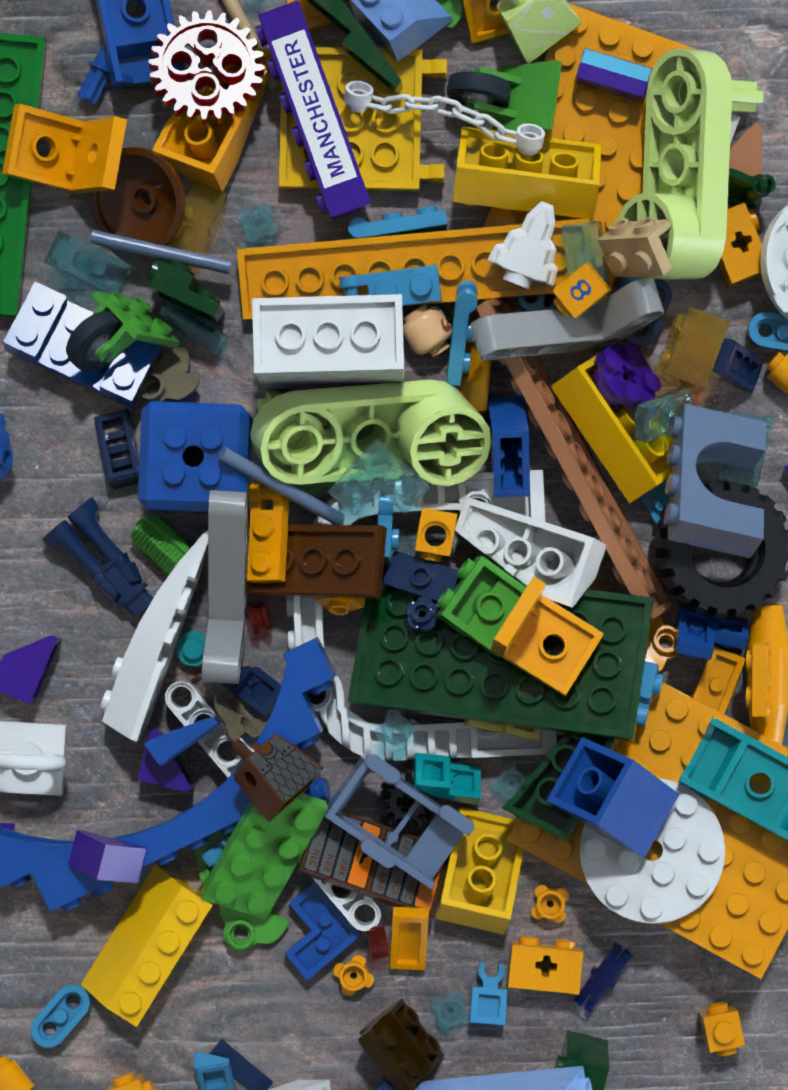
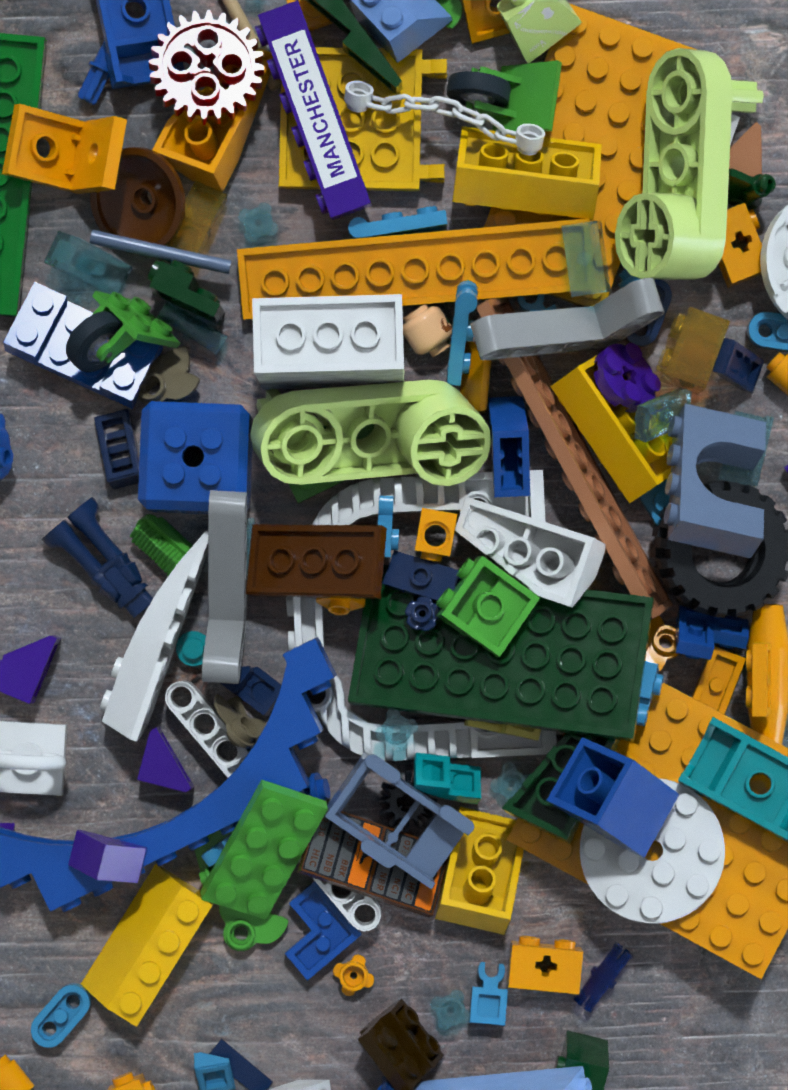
blue slope [144,716,221,766] -> none
sand blue bar [218,447,344,525] -> none
torso [231,732,323,822] -> none
light orange plate [247,483,289,583] -> none
clear red bush [247,600,272,635] -> none
clear light blue plate [328,437,430,516] -> none
dark azure plate [339,265,442,305] -> none
clear red piece [367,926,390,960] -> none
light orange tile [390,906,429,971] -> none
white rock [487,201,558,289] -> none
light orange bracket [491,576,604,697] -> none
light orange plate [531,884,569,923] -> none
light orange brick [552,263,612,318] -> none
dark purple slope [574,48,652,103] -> none
tan bracket [598,217,672,277] -> none
light orange brick [698,1002,745,1056] -> none

